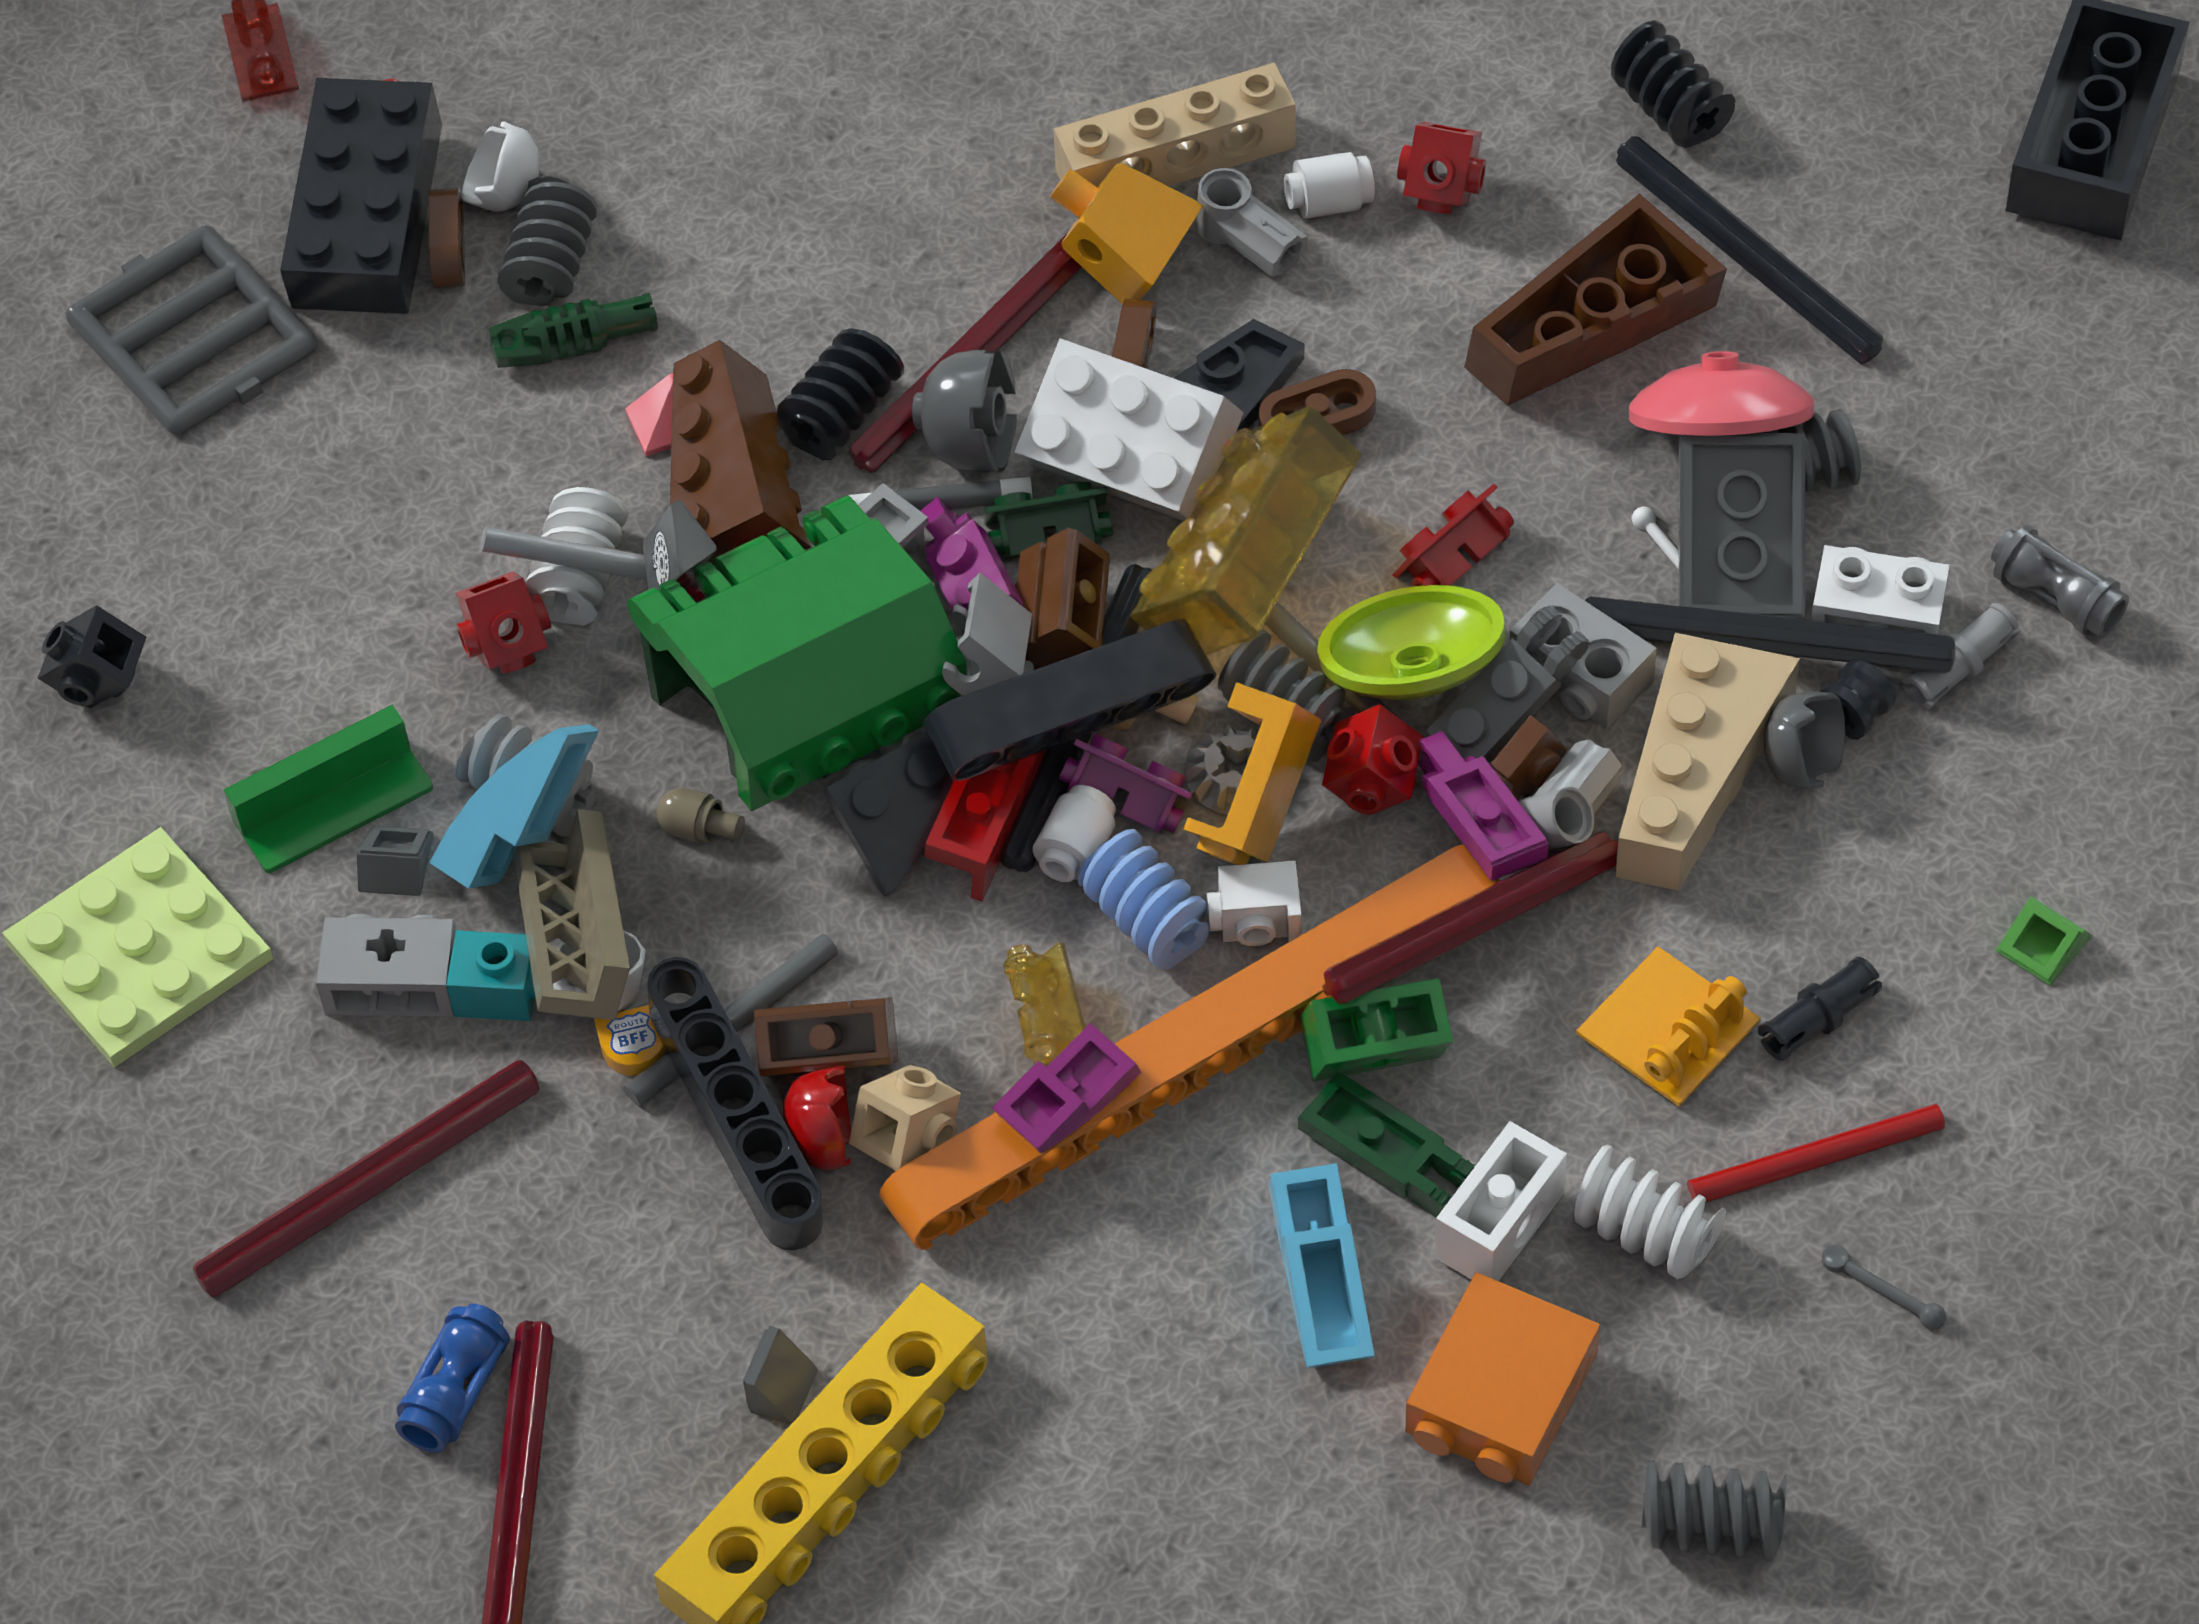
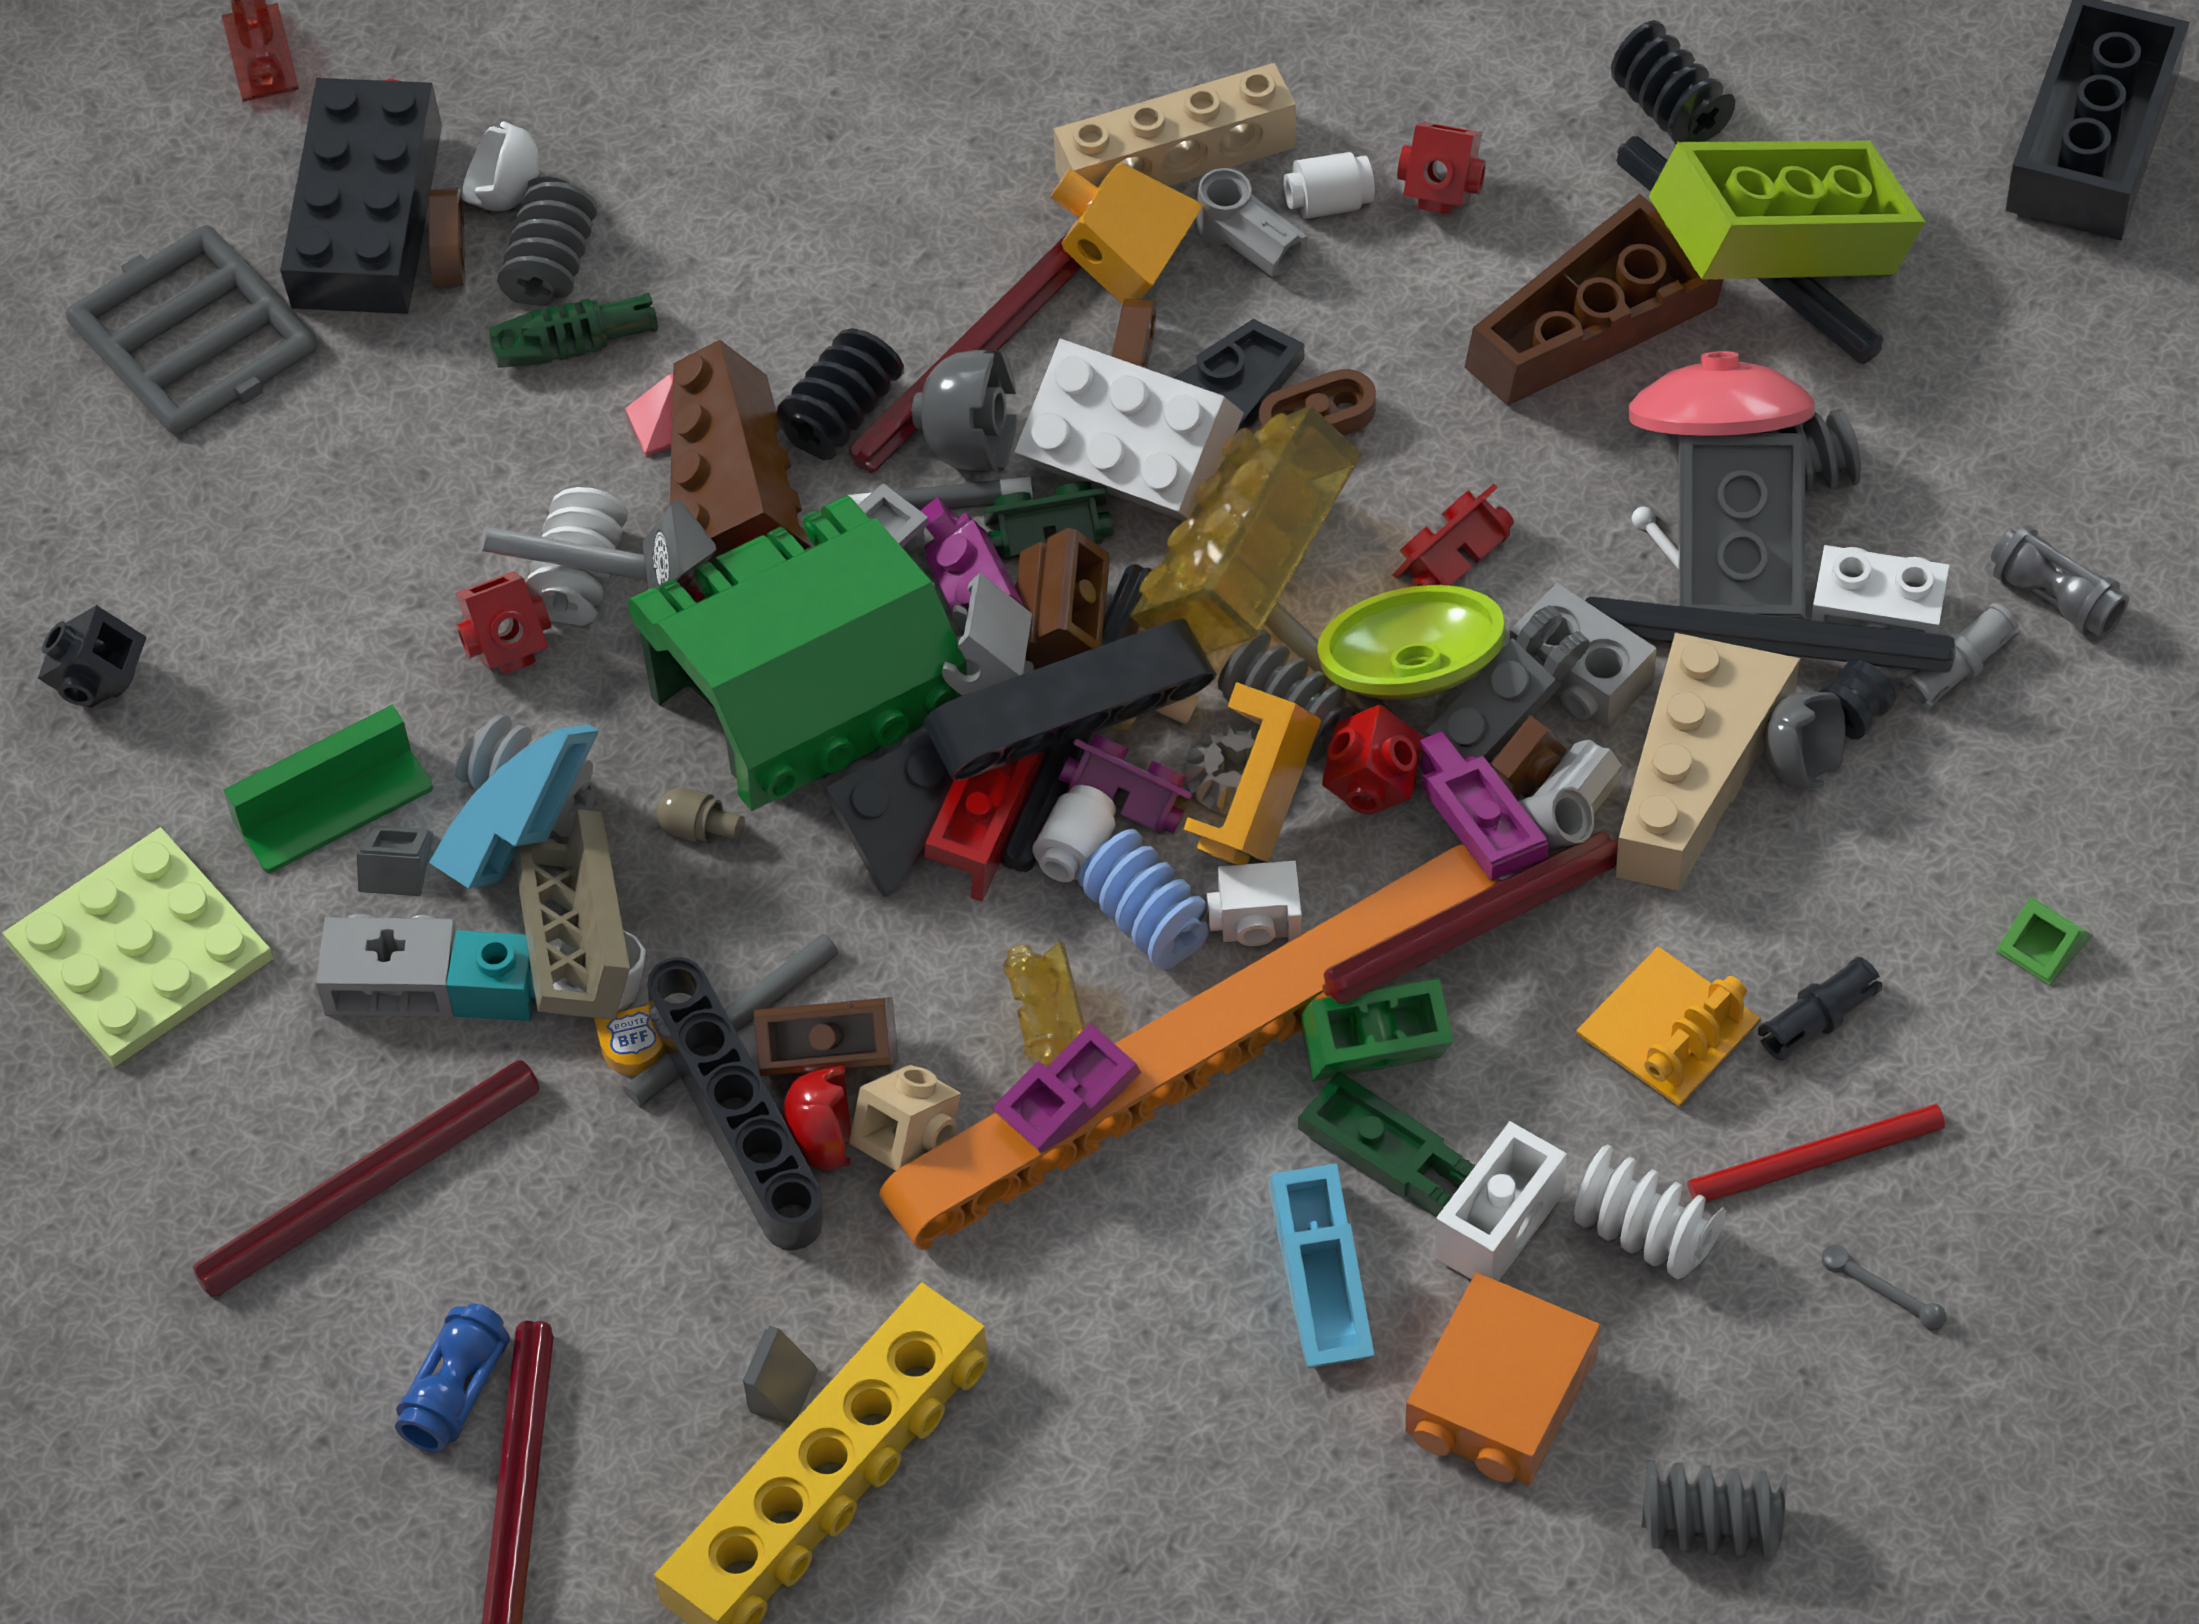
none -> lime brick [1648,141,1925,279]

